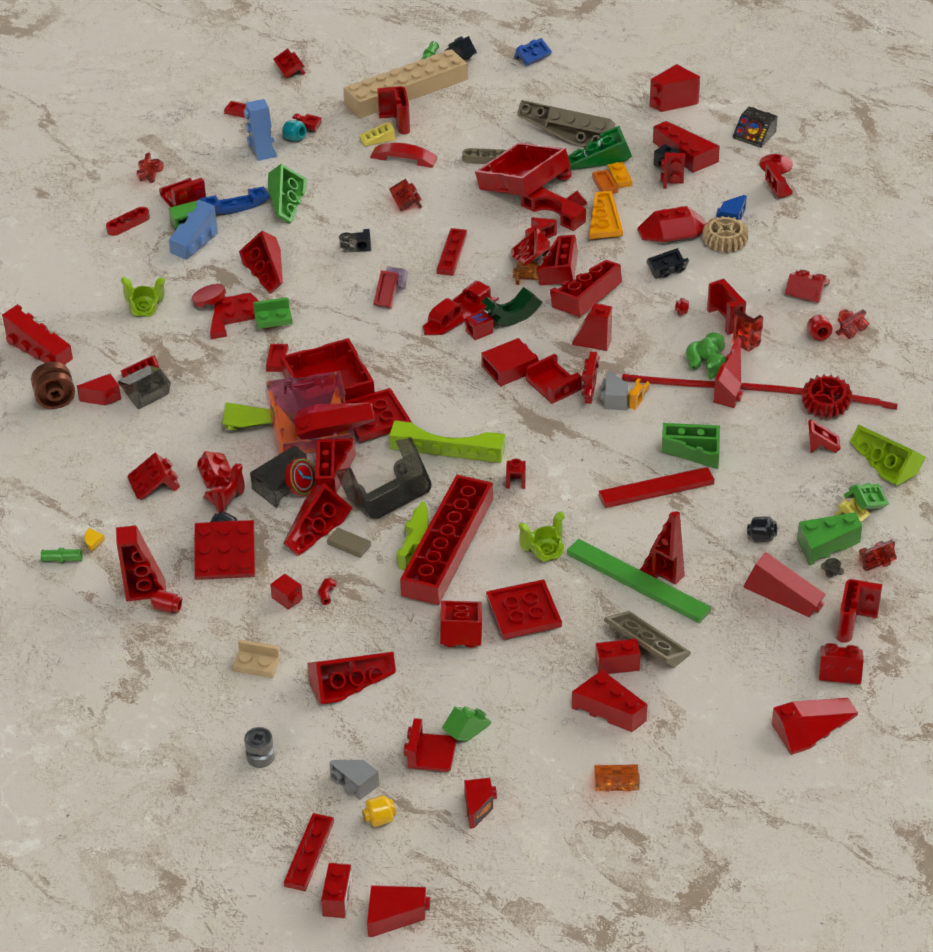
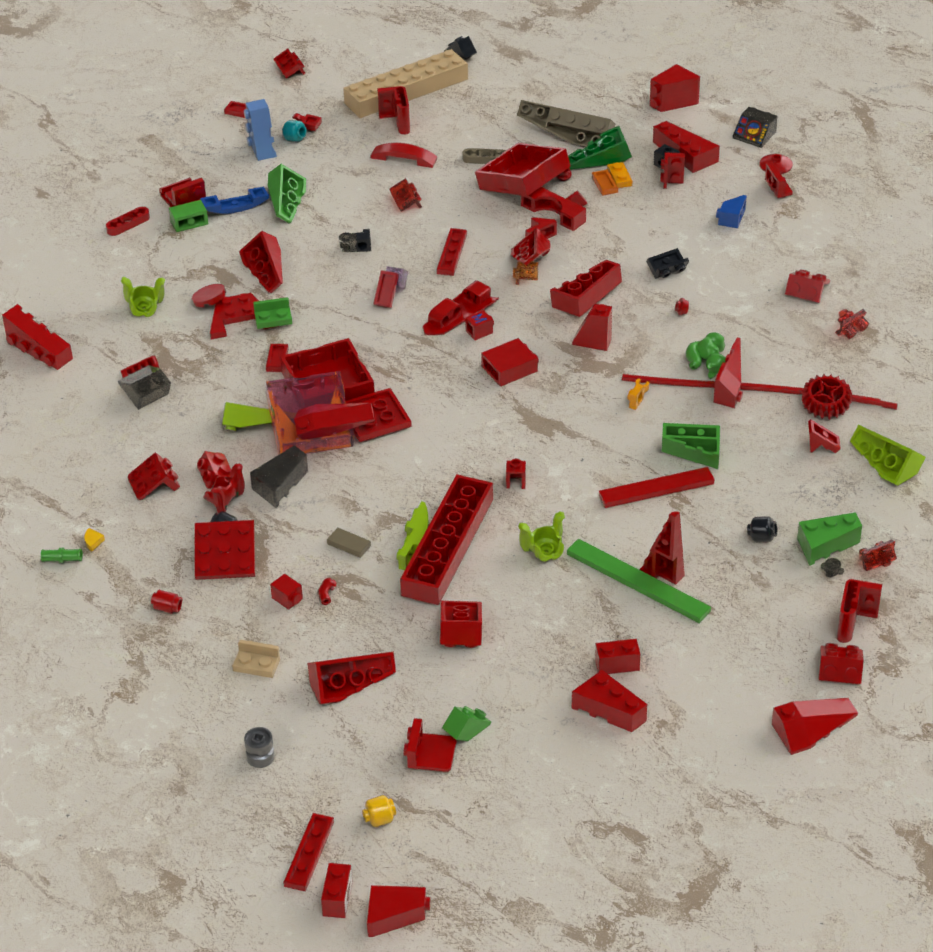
copper wheel [31,362,75,409] -> none
red slope [77,373,121,406] -> none
red wedge [116,525,166,602] -> none
clear red hips [137,152,164,183] -> none
medium blue wedge [169,200,218,260] -> none
red wedge [283,483,353,556] -> none
tile [285,458,316,496] -> none
red wedge [315,438,356,493] -> none
light grey slope [329,760,379,800] -> none
clear smoke windscreen [336,437,432,519] -> none
light yellow slope [359,122,395,146] -> none
lime arch [389,421,505,463] -> none
bright green pin [420,41,439,60] -> none
red slope [464,778,497,829] -> none
dark green arch [482,287,543,326] -> none
red plate [486,579,562,640] -> none
blue bracket [514,38,552,66] -> none
red panel [526,354,582,404] -> none
red wedge [536,235,578,285] -> none
red plate [582,351,600,404] -> none
light orange wing [589,191,623,239] -> none
clear orange bracket [594,764,640,792] -> none
light grey slope [601,371,628,410] -> none
dark tan slope [604,611,691,668] -> none
red wedge [637,206,706,242] -> none
tan gear [702,216,749,253] -> none
red panel [707,278,746,335] -> none
clear red bracket [732,311,763,352] -> none
red slope [743,552,826,618] -> none
red head [807,315,833,341] -> none
light yellow bracket [835,496,870,522] -> none
bright green bracket [844,483,889,510] -> none

